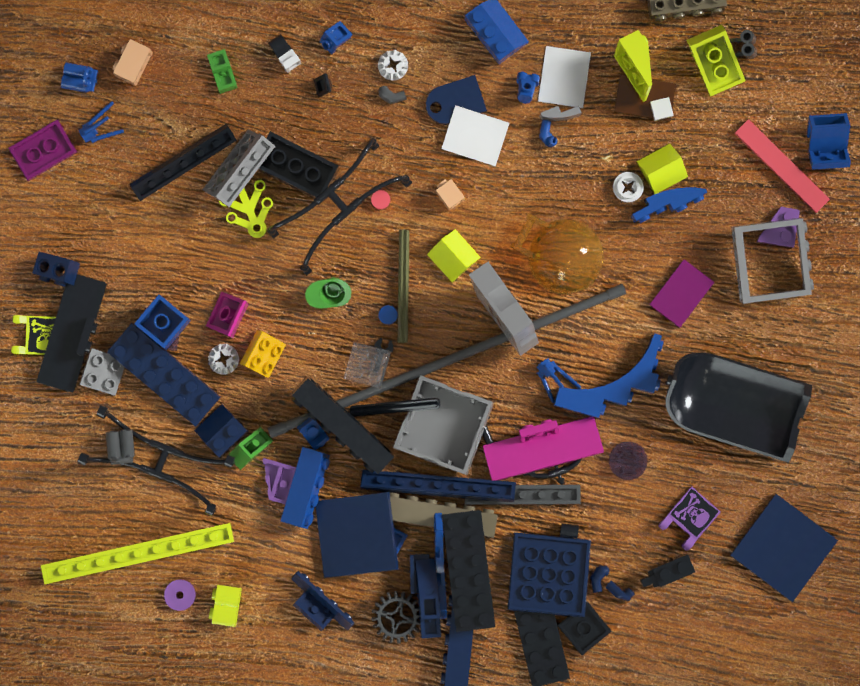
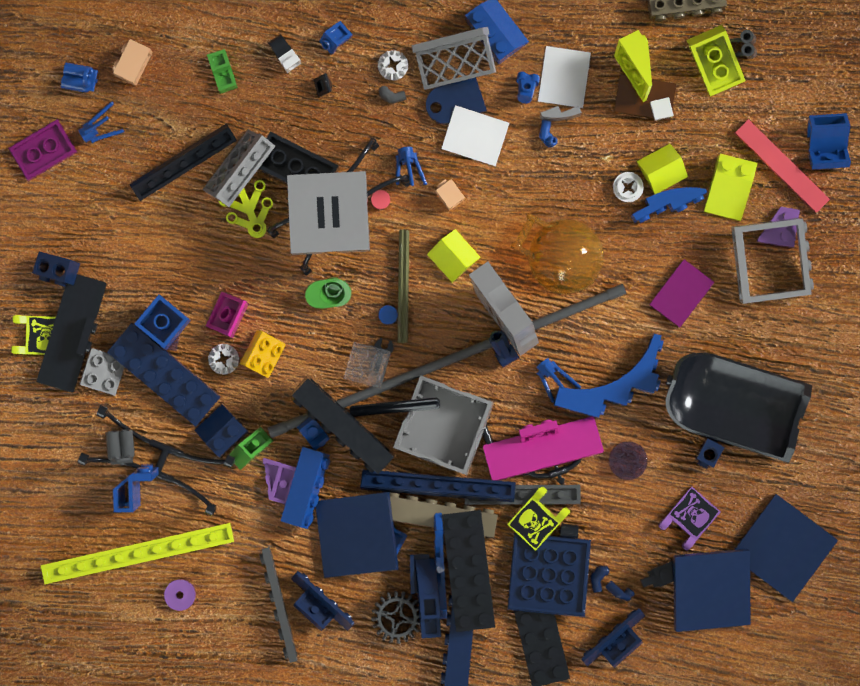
neon yellow brick [209,585,242,627] -> none
black tile [557,601,612,655] -> none
none -> blue piece [113,464,159,512]
none -> dark grey plate [259,547,298,663]
none -> light grey tile [287,171,370,255]
none -> blue plant [396,147,427,186]
none -> light grey fence [412,27,496,90]
none -> dark blue piece [488,331,519,368]
none -> flag [507,486,570,551]
none -> dark blue bracket [581,608,645,668]
none -> dark blue tile [673,549,751,632]
none -> dark blue brick [694,438,725,469]
none -> neon yellow slope [704,154,757,221]

